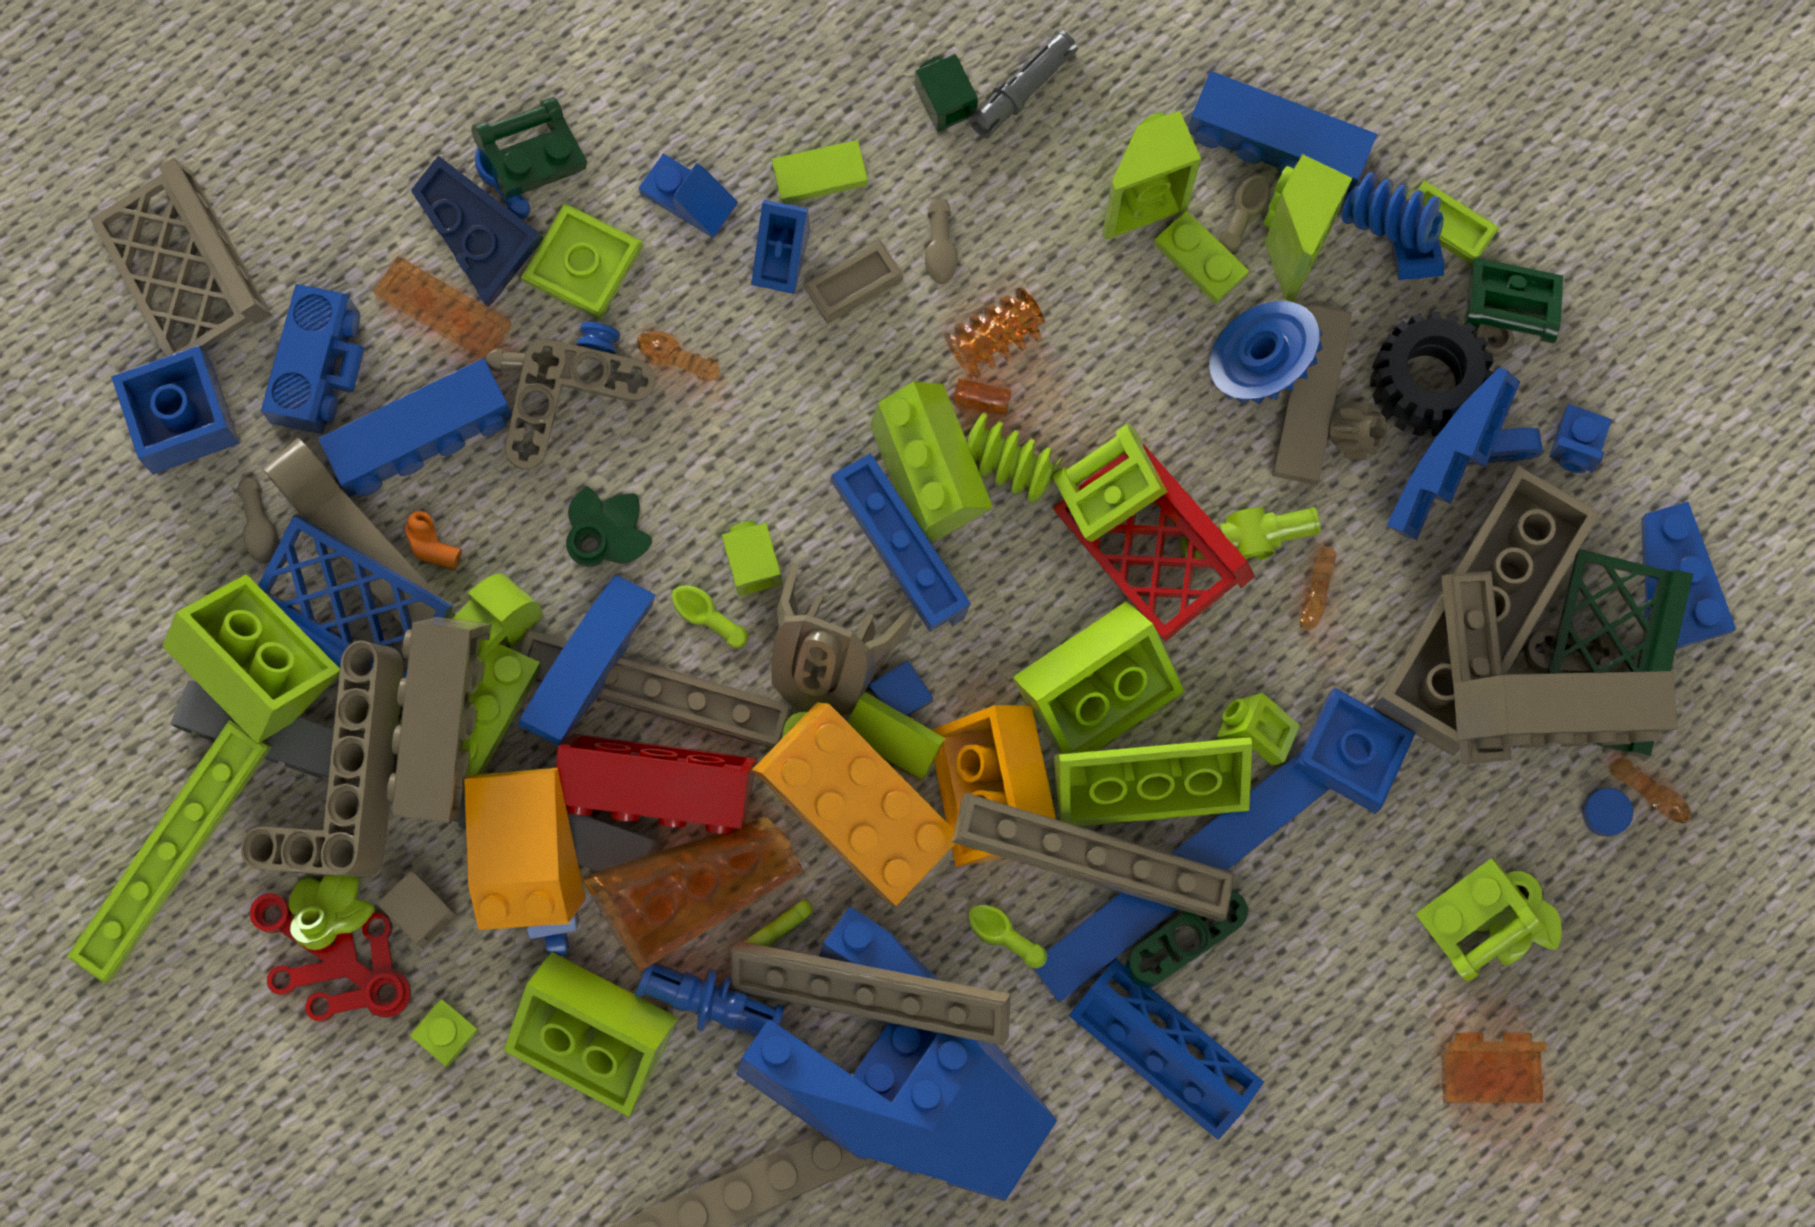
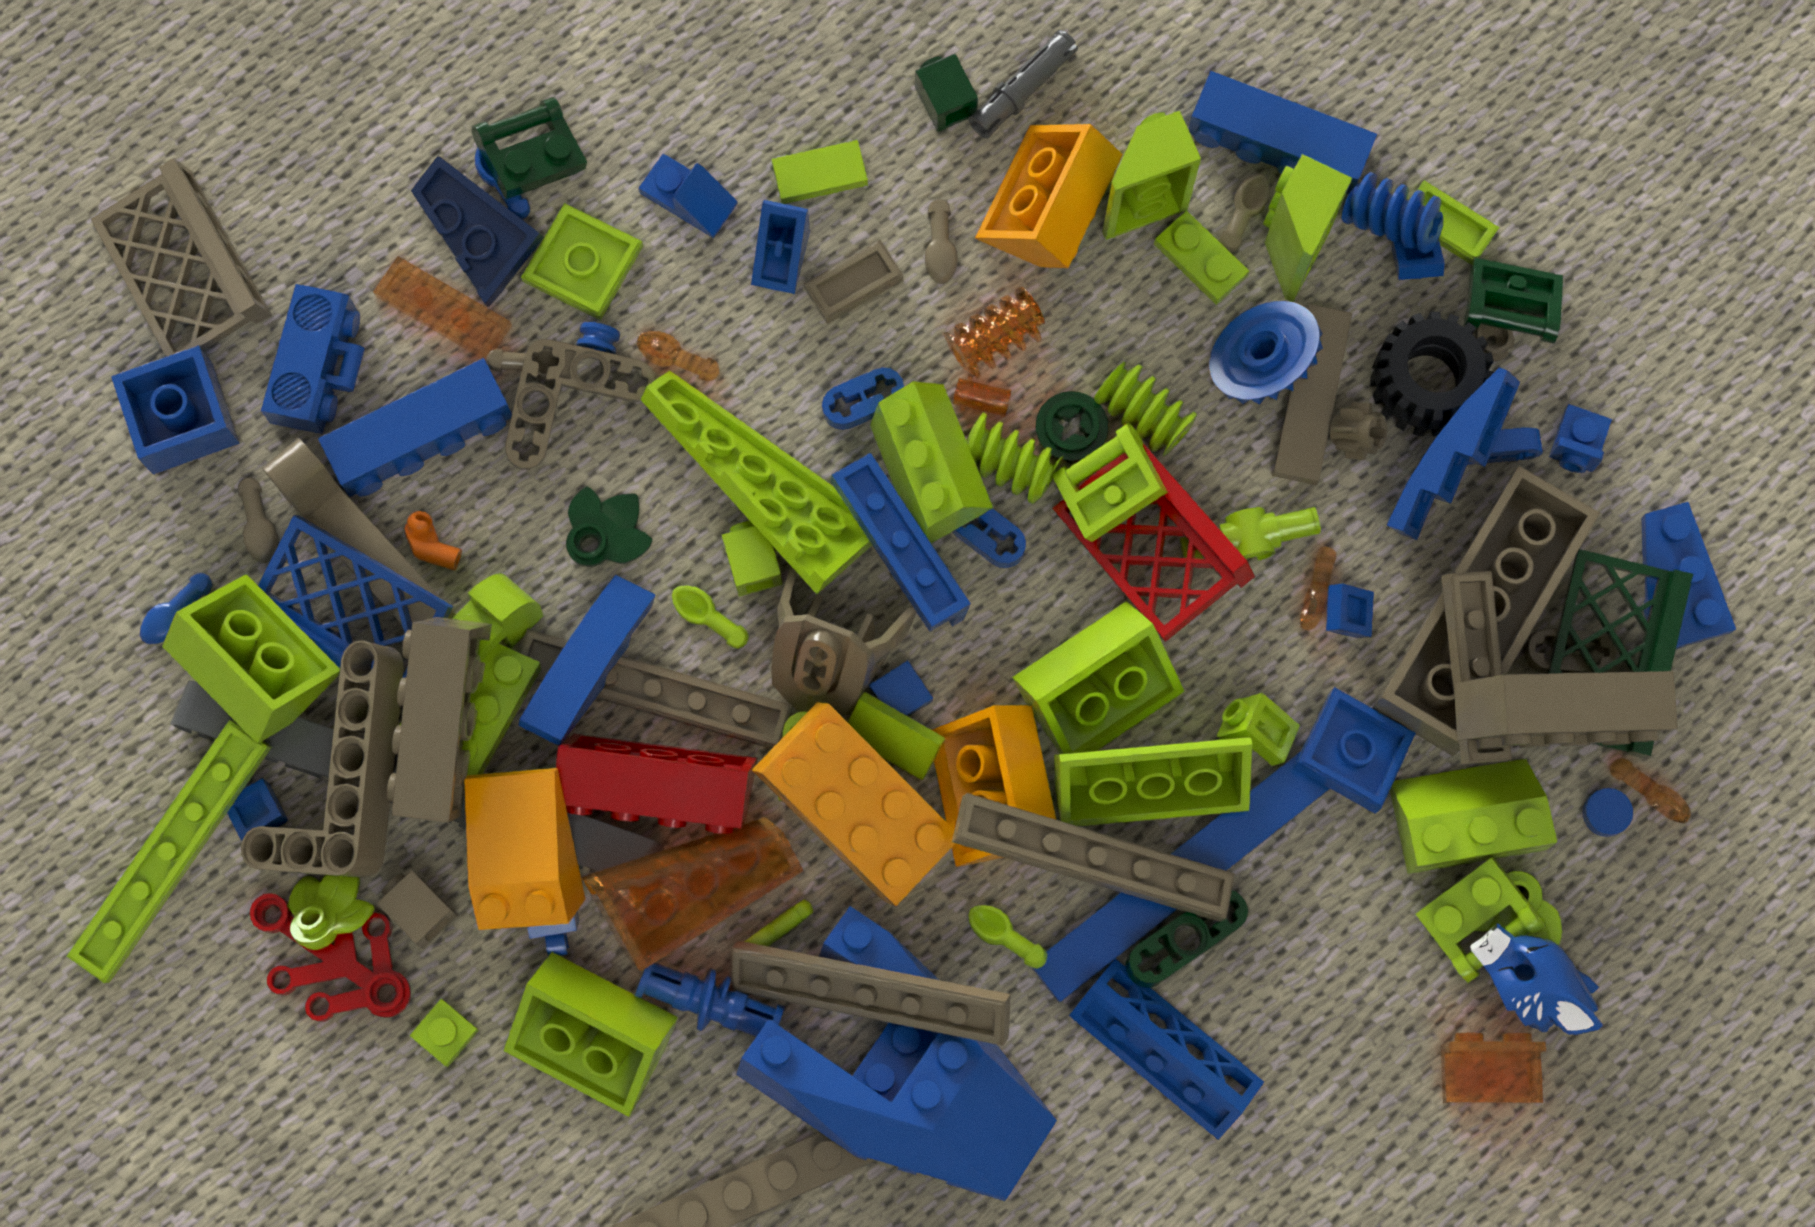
none -> blue piece [140,573,213,644]
none -> blue plate [227,778,289,841]
none -> lime wing [641,370,872,594]
none -> blue beam [822,367,904,430]
none -> blue beam [952,509,1026,568]
none -> light orange slope [975,124,1123,268]
none -> dark green gear [1035,391,1108,464]
none -> lime piece [1094,362,1197,457]
none -> blue plate [1326,584,1374,638]
none -> lime slope [1390,759,1558,874]
none -> blue piece [1470,923,1603,1035]

